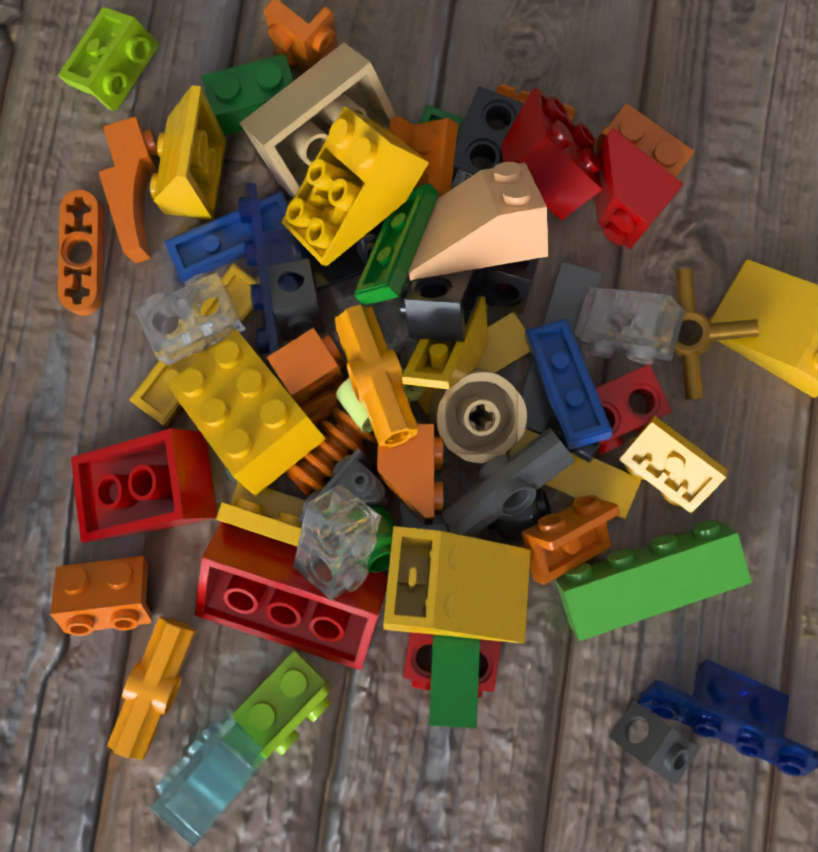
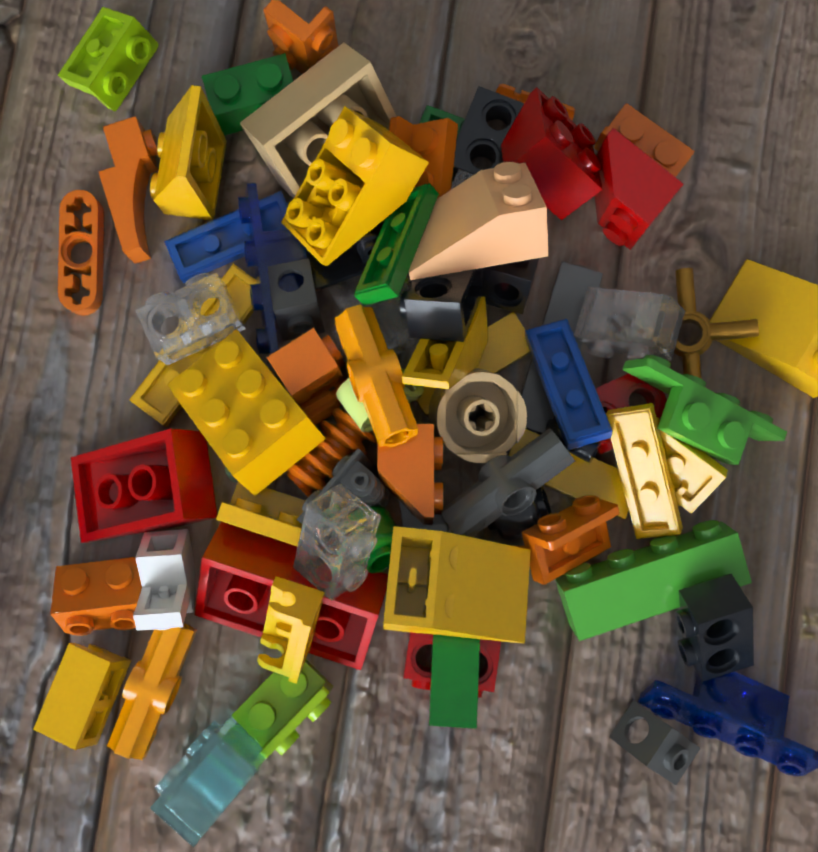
none -> yellow hinge [33,643,131,750]
none -> white brick [133,529,196,630]
none -> yellow hinge [257,576,325,684]
none -> yellow tile [606,403,683,539]
none -> bright green bracket [622,355,787,465]
none -> black brick [675,574,754,682]

